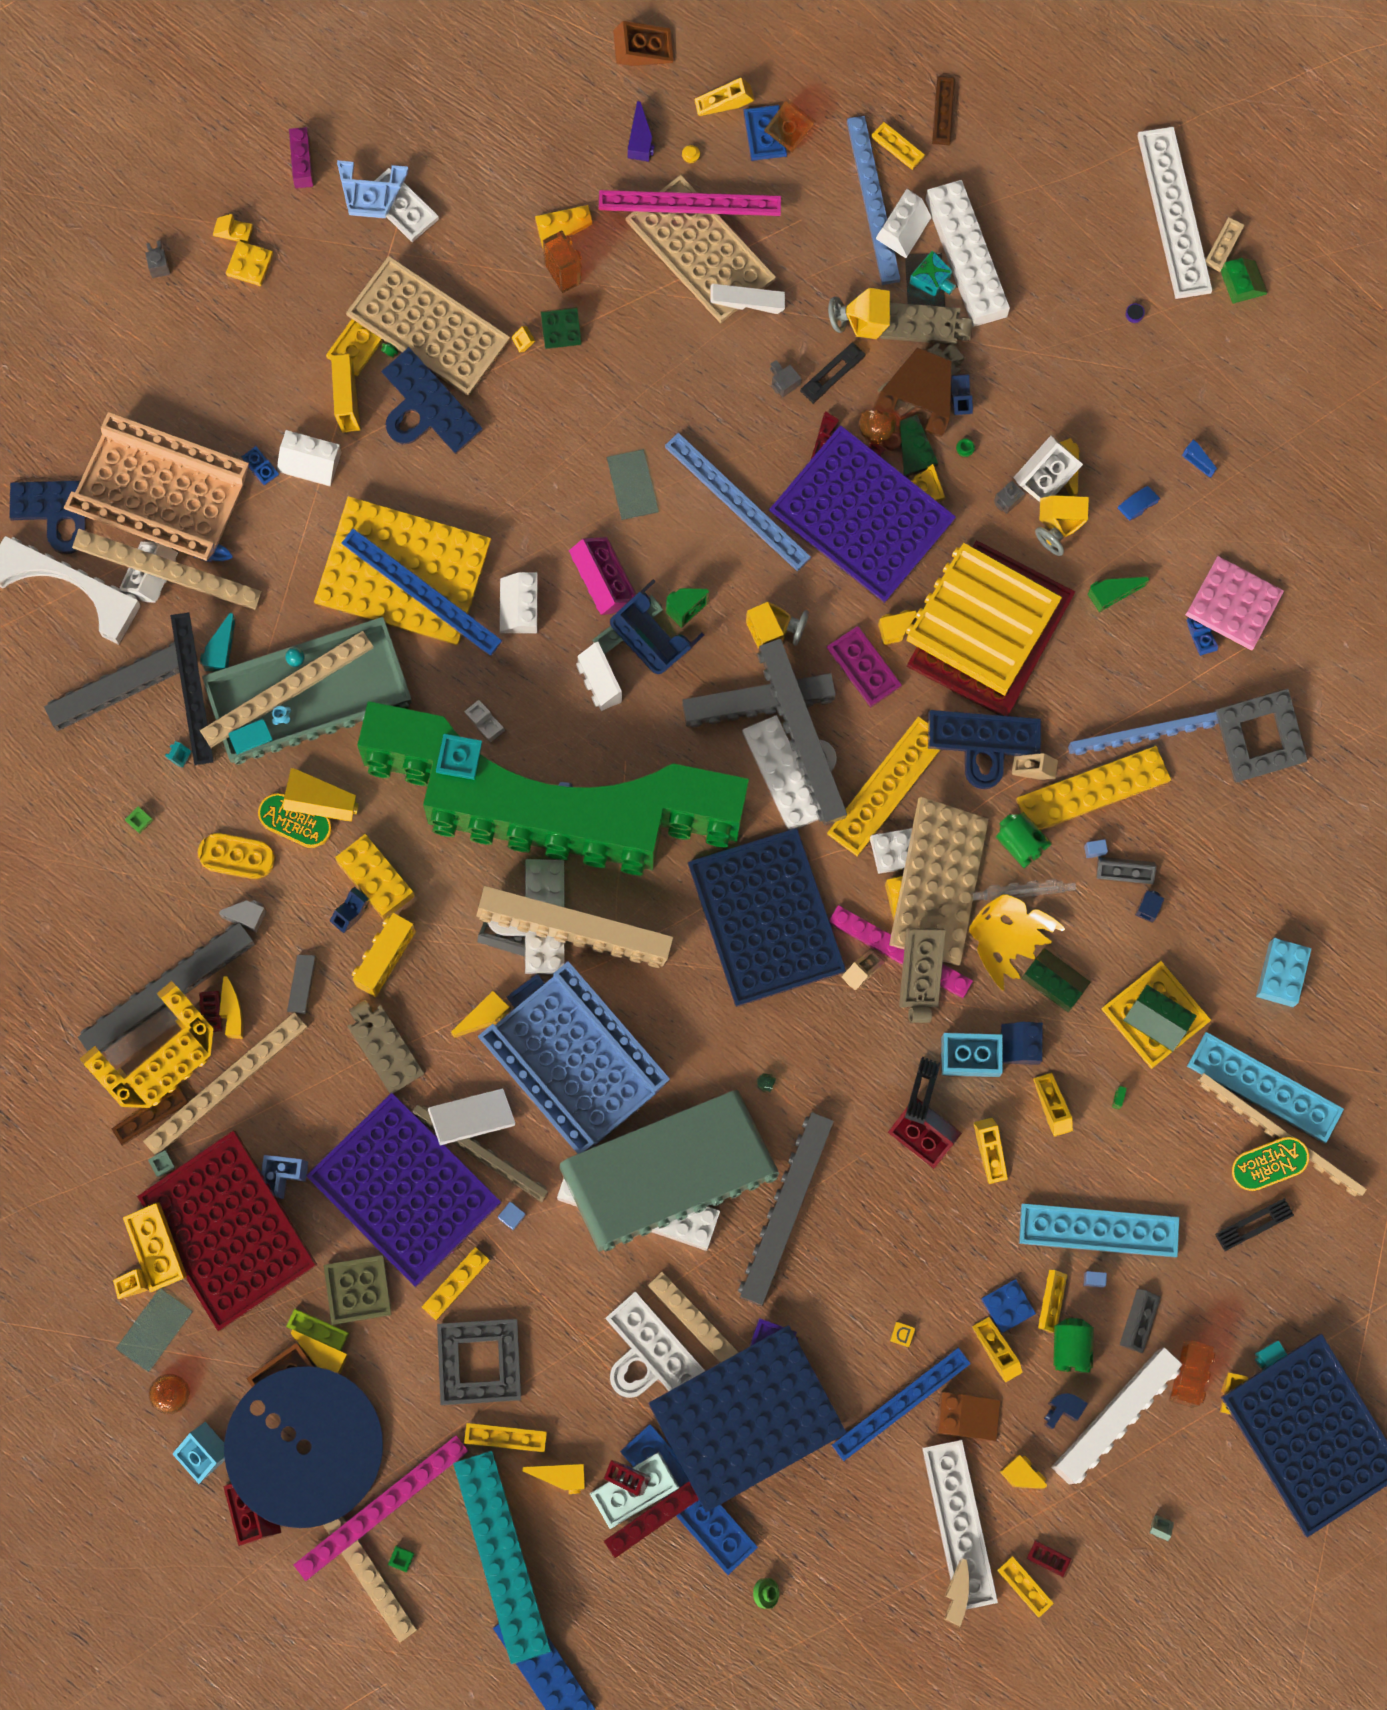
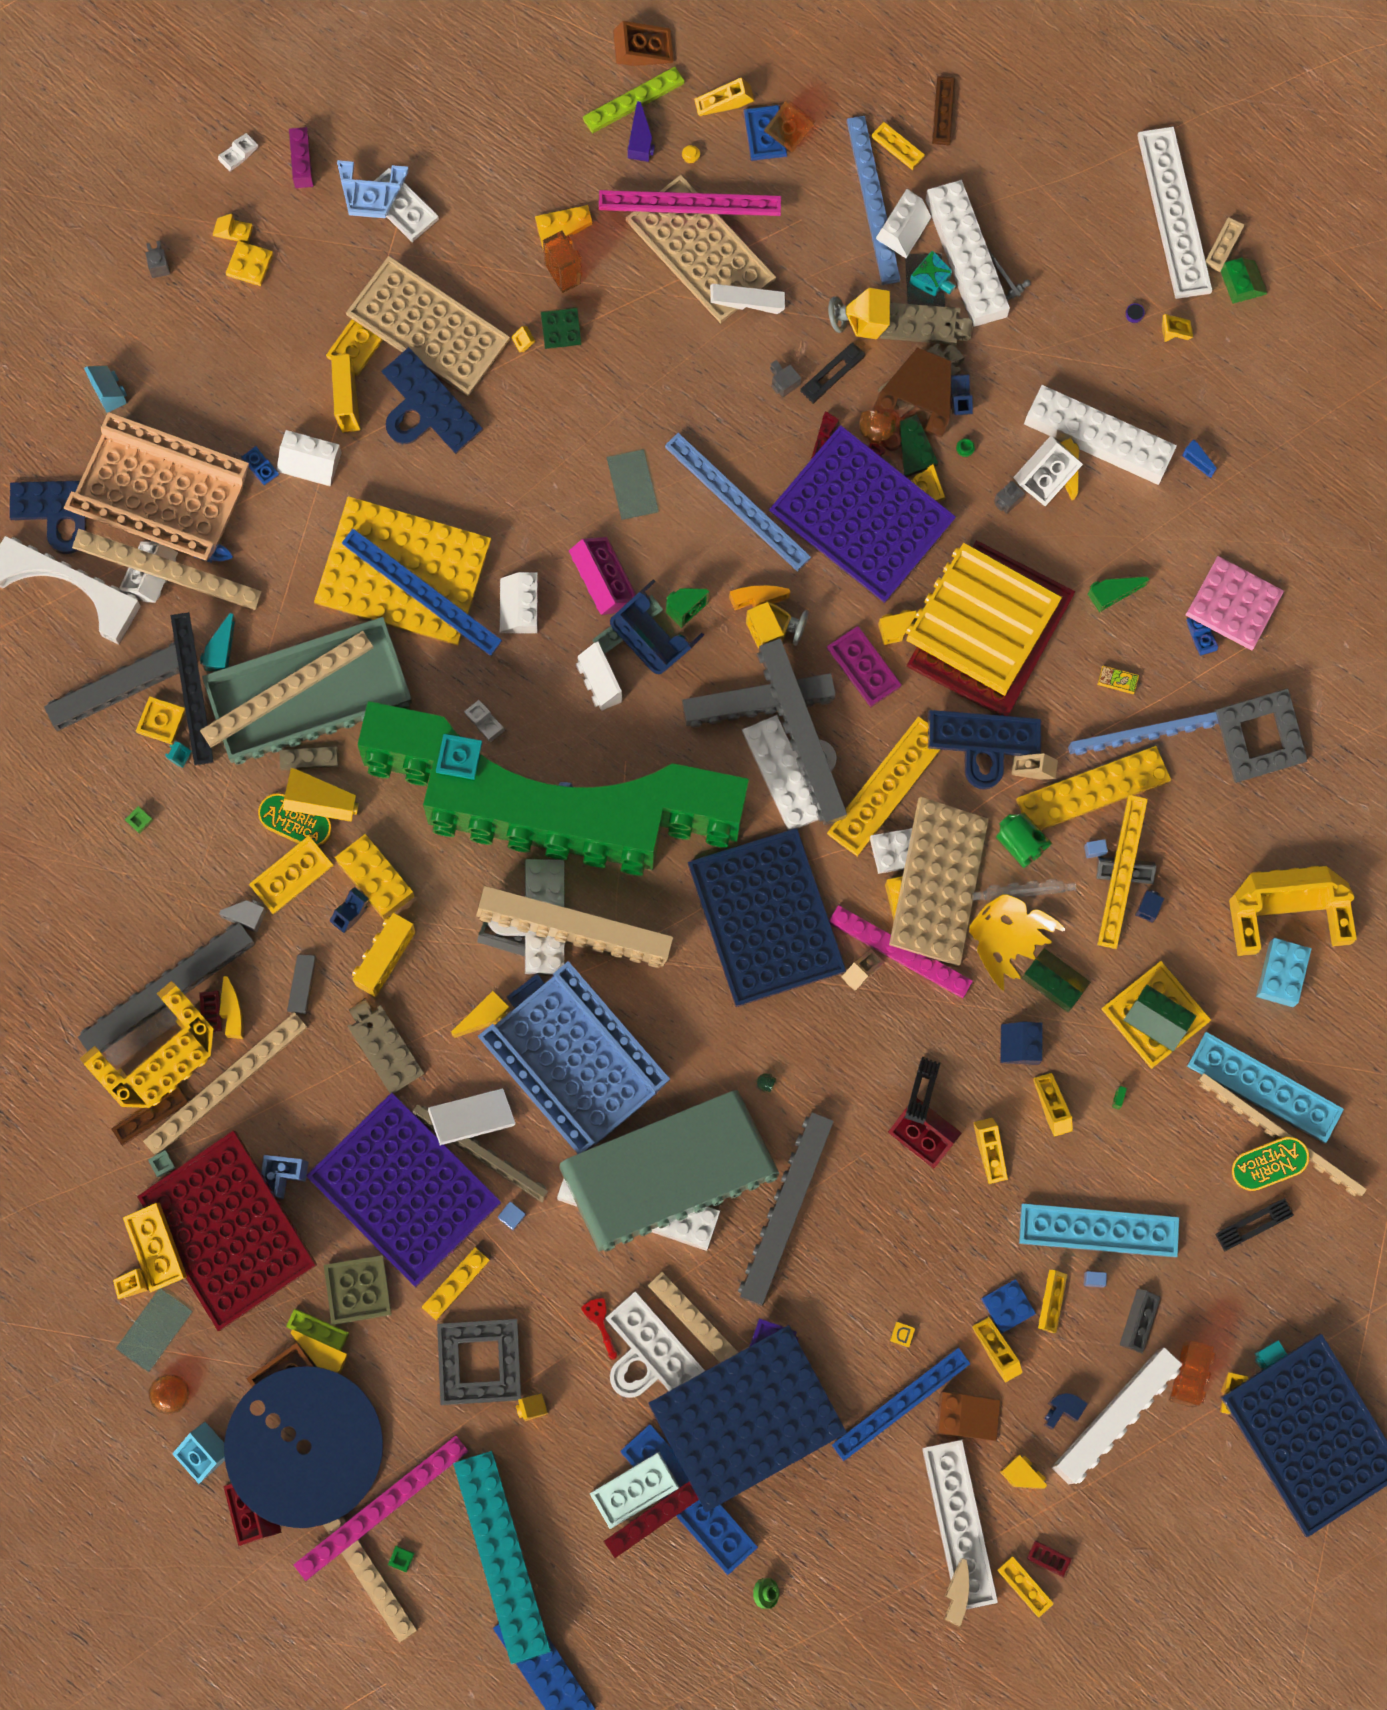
yellow tile [198,833,275,879] -> none
teal slope [228,719,272,755] -> none
medium azure plate [272,706,291,725] -> none
teal piece [285,647,305,667] -> none
green plate [381,343,398,358] -> none
yellow plate [464,1423,547,1452] -> none
yellow slope [523,1464,585,1494] -> none
dark red slope [604,1460,651,1496] -> none
dark tan hinge [899,928,946,1023] -> none
medium azure brick [941,1033,1002,1077] -> none
yellow piece [1035,496,1089,556] -> none
green cylinder [1053,1318,1094,1373] -> none
blue slope [1118,486,1160,521] -> none
sand green plate [1150,1514,1174,1541] -> none
none -> medium azure slope [84,366,127,413]
none -> yellow plate [136,696,186,744]
none -> white slope [218,133,258,171]
none -> yellow plate [249,836,334,914]
none -> dark tan plate [279,746,338,771]
none -> yellow slope [516,1394,548,1421]
none -> red piece [581,1298,617,1359]
none -> lime plate [583,67,684,134]
none -> light orange slope [729,585,790,610]
none -> dark grey piece [988,249,1031,302]
none -> white brick [1024,385,1177,485]
none -> tile [1097,666,1139,695]
none -> yellow plate [1097,795,1148,949]
none -> yellow slope [1162,314,1193,342]
none -> yellow wedge [1229,866,1357,956]

